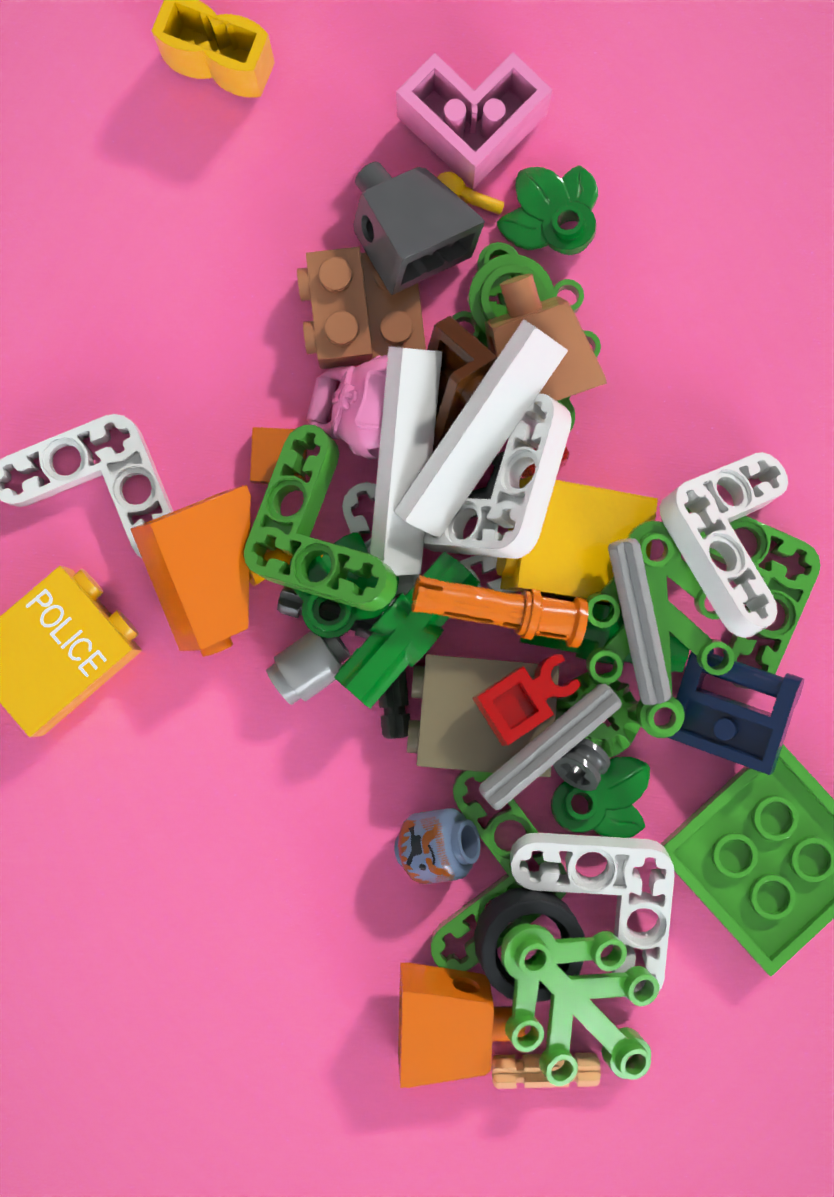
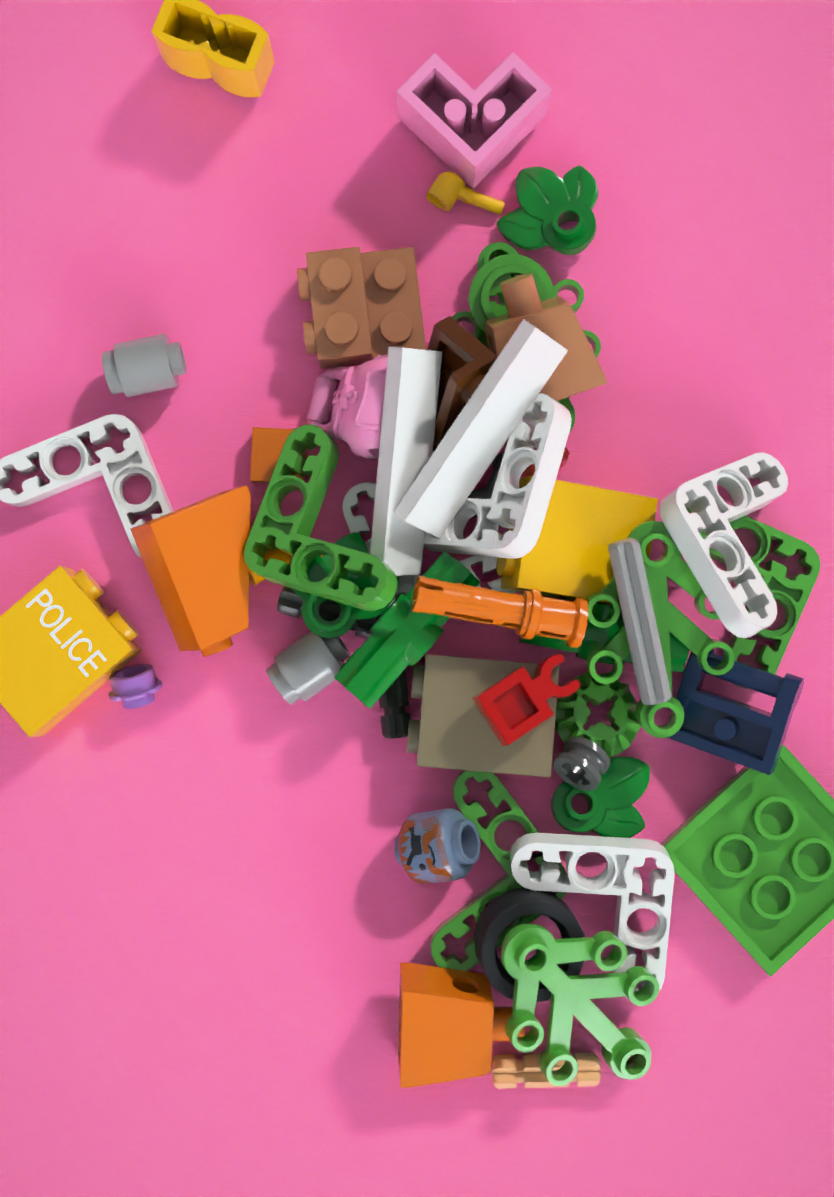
dark grey torso [353,162,485,295] -> none
light grey axle [479,683,622,810] -> none
none -> light grey brick [102,333,187,397]
none -> medium lavender plate [108,664,163,709]

